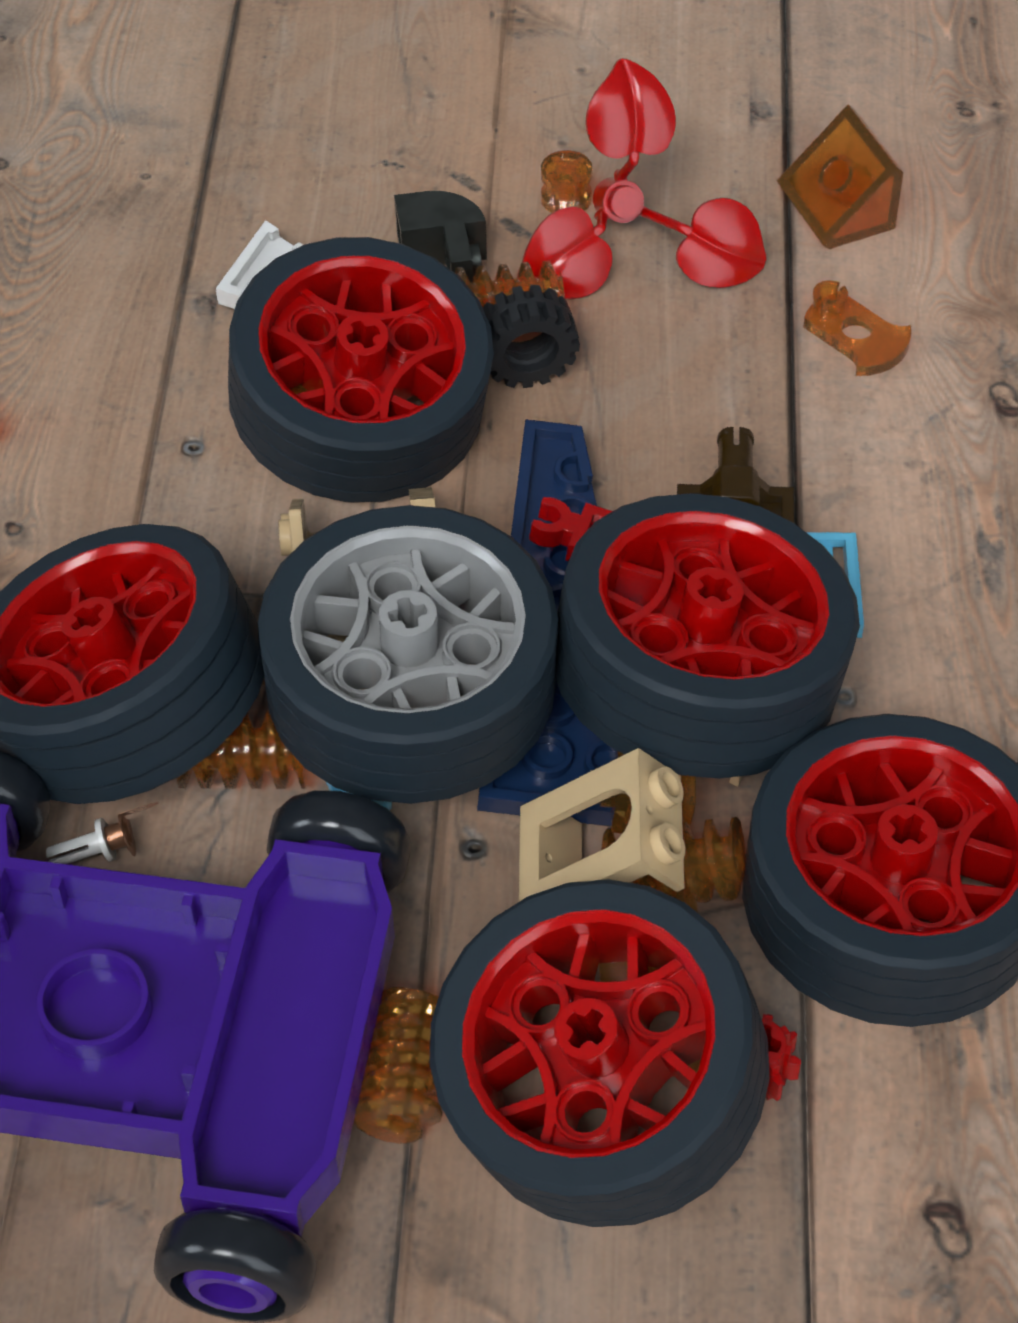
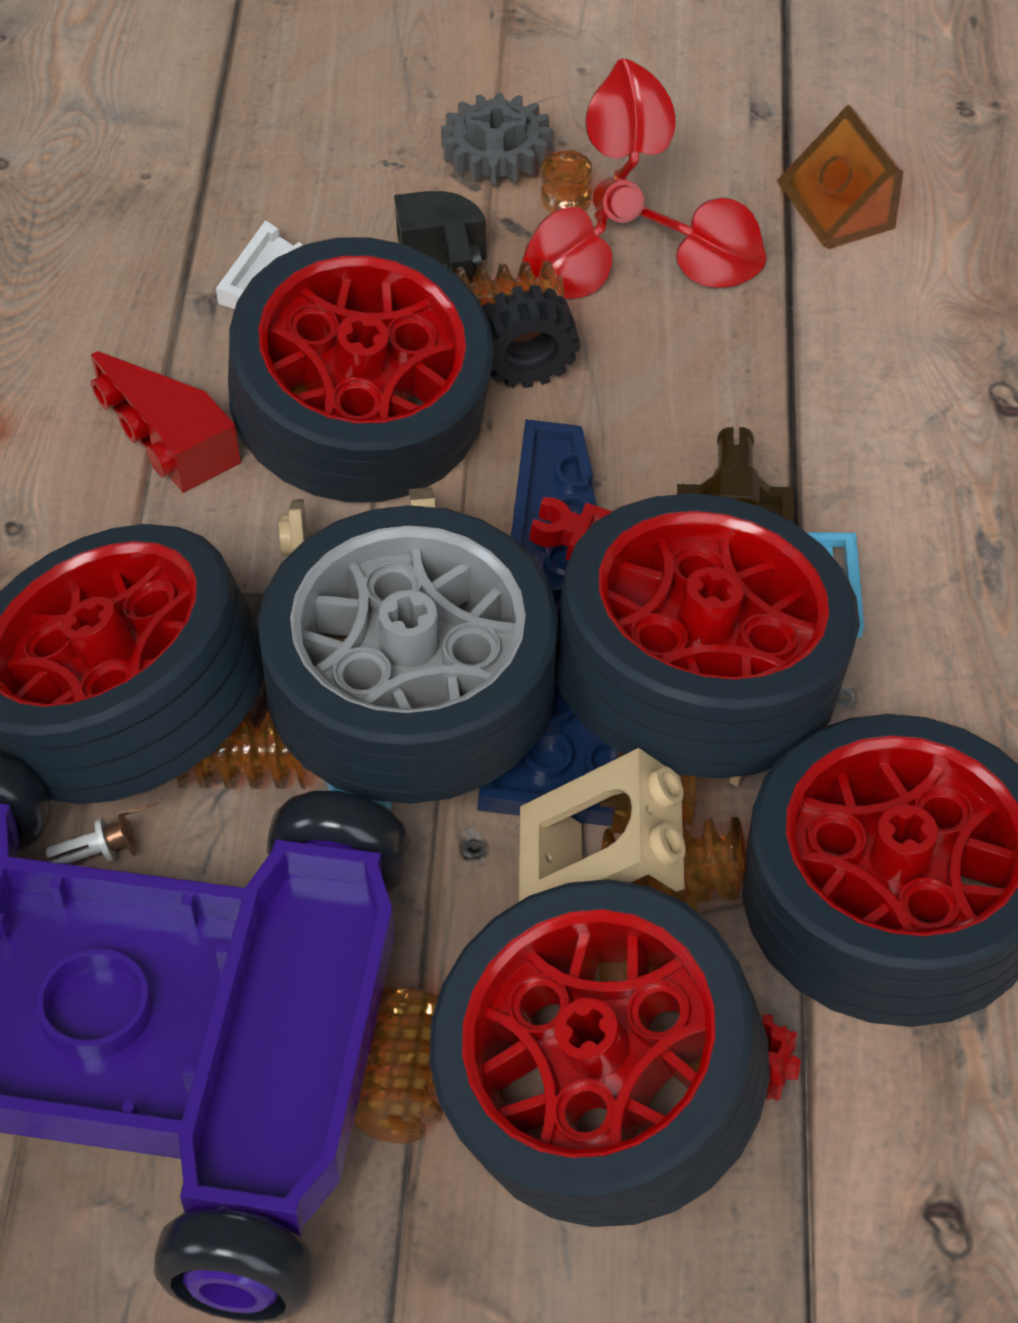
clear orange piece [803,280,911,376] -> none
none -> red slope [90,351,241,493]
none -> dark grey gear [441,93,552,185]

